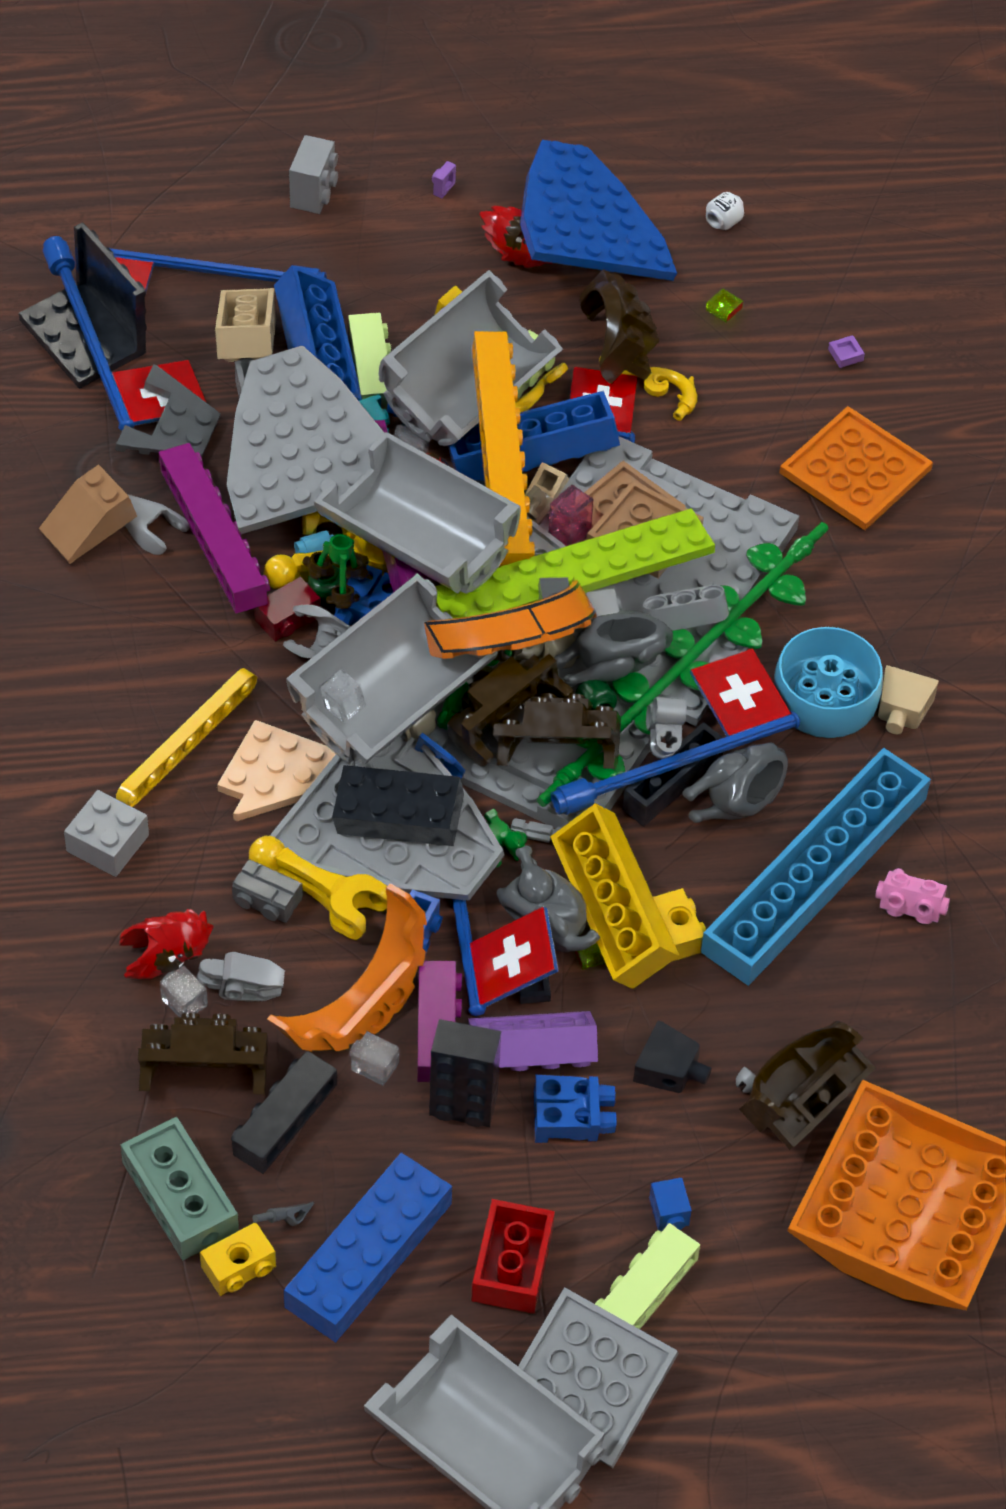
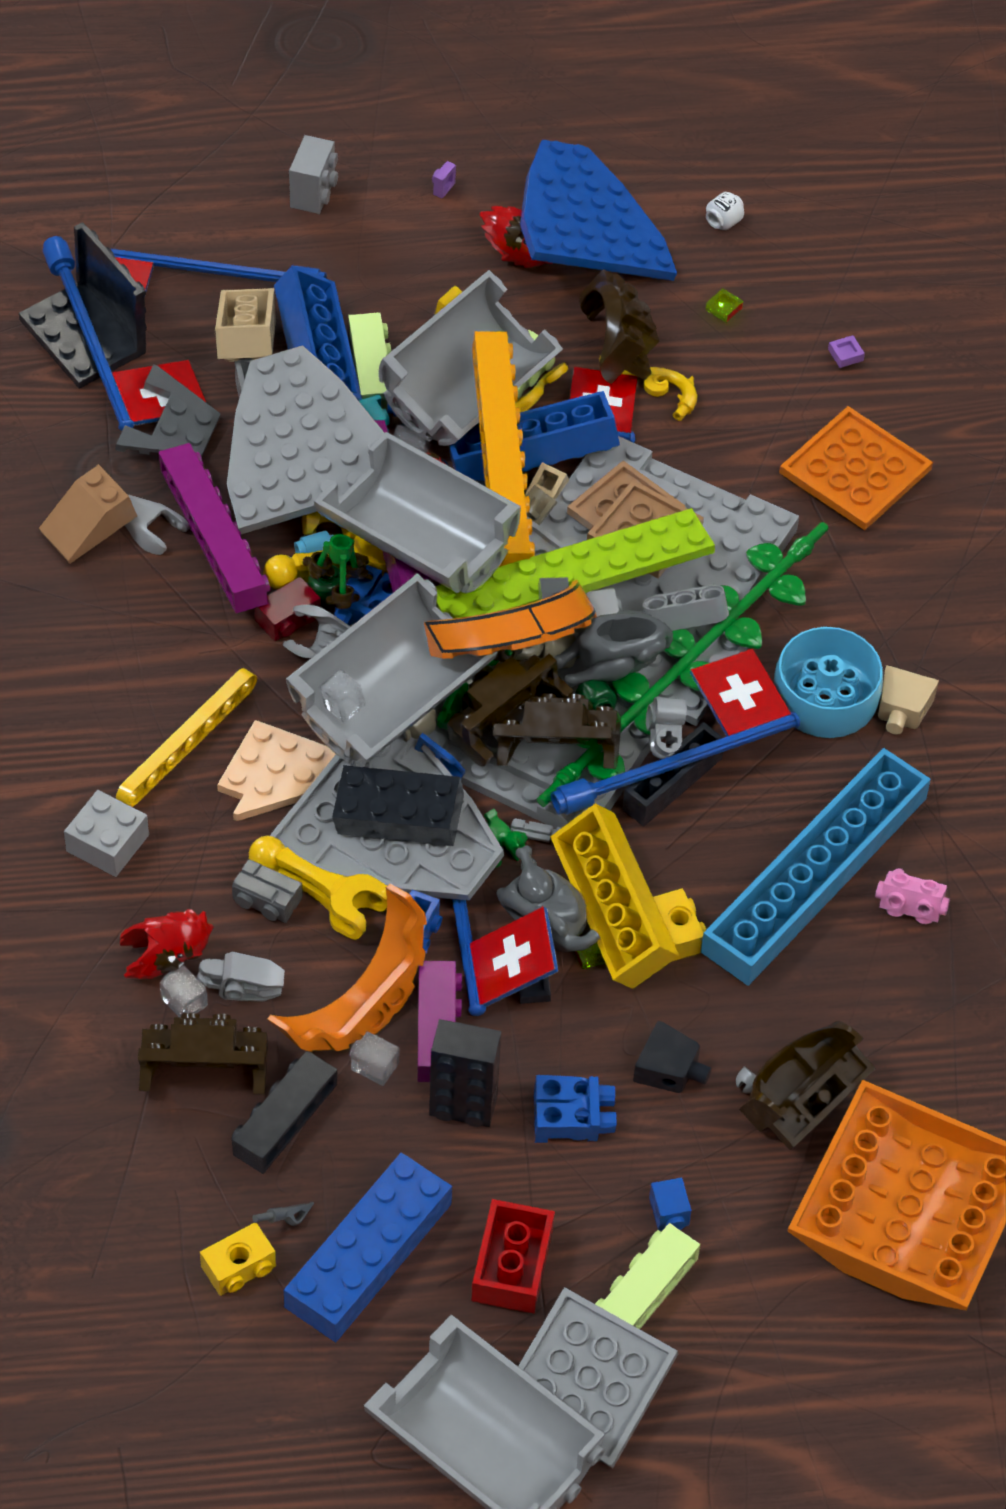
sand green brick [120,1117,239,1261] -> none
medium lavender slope [468,1011,598,1071] -> none
clear pink brick [548,485,594,546] -> none
dark grey piece [682,742,788,823] -> none

